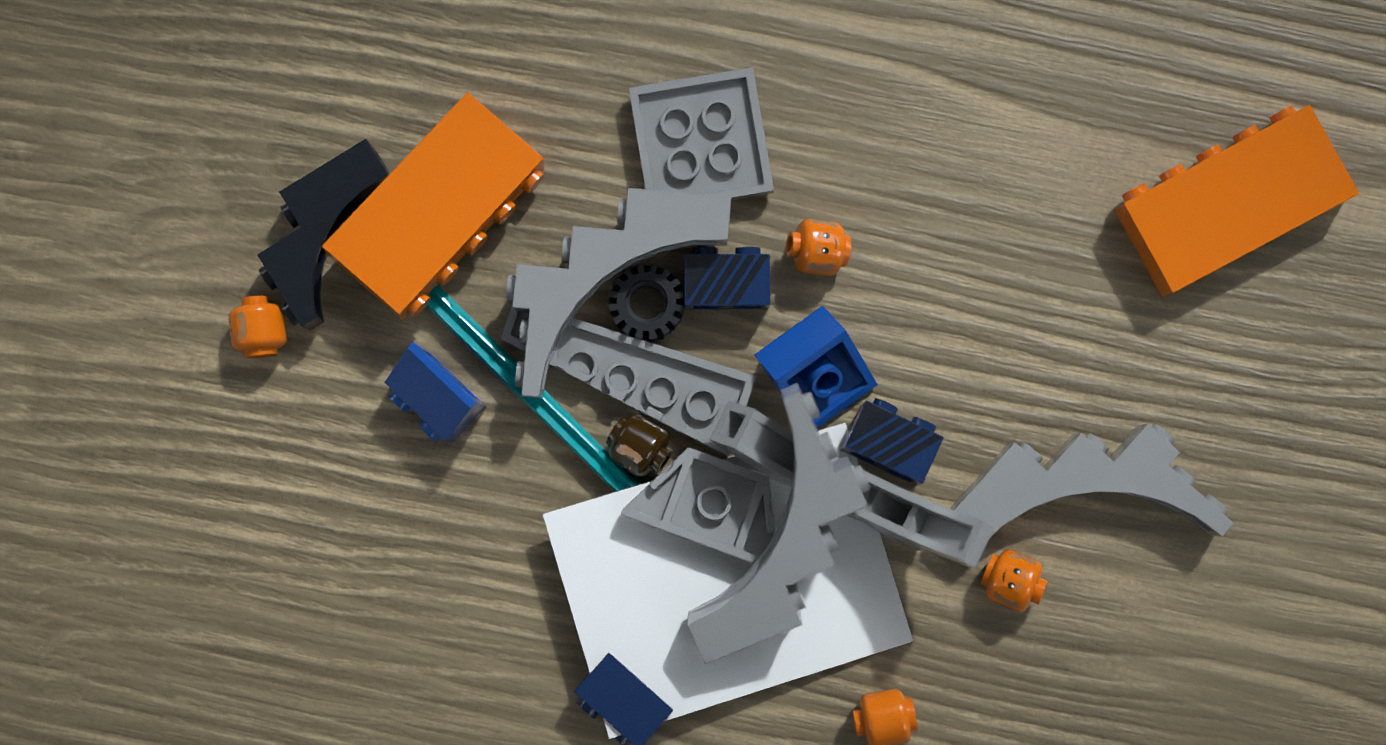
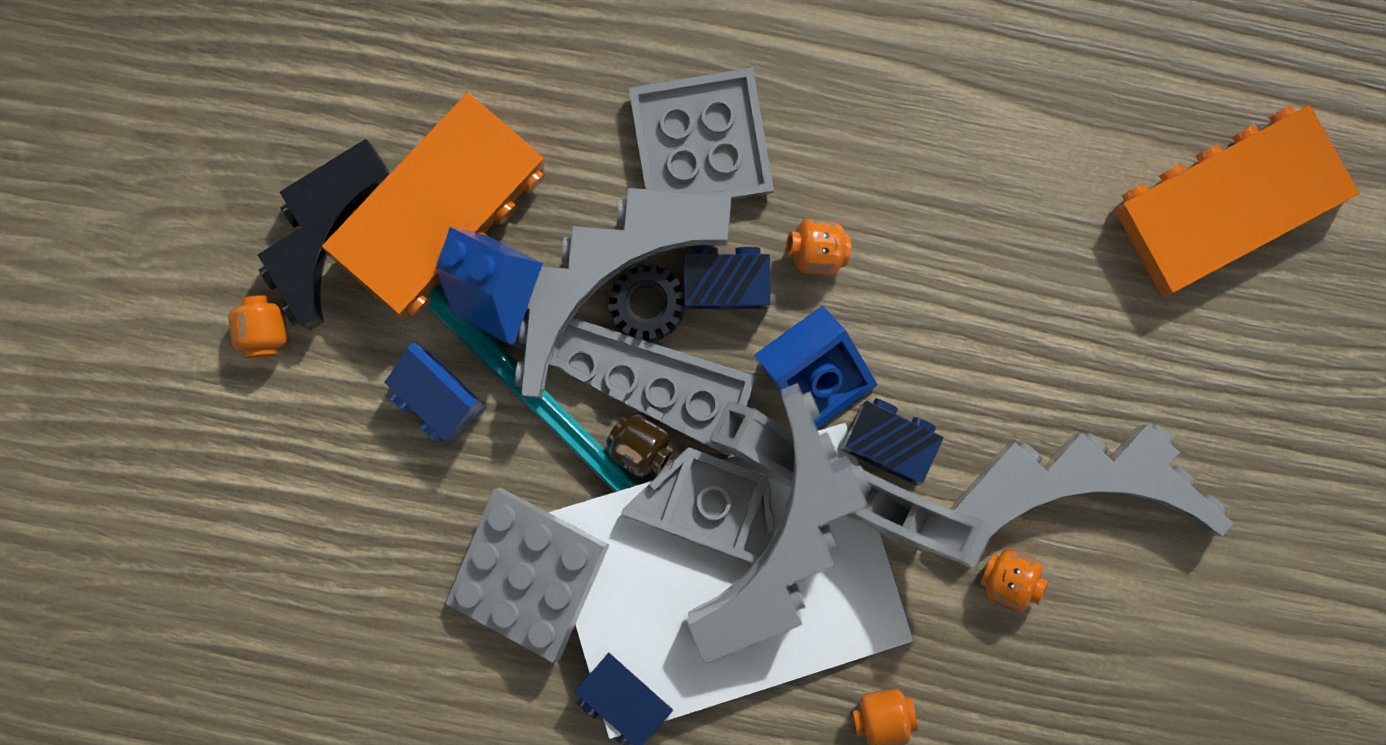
none -> blue slope [436,227,543,344]
none -> light grey plate [445,487,610,663]

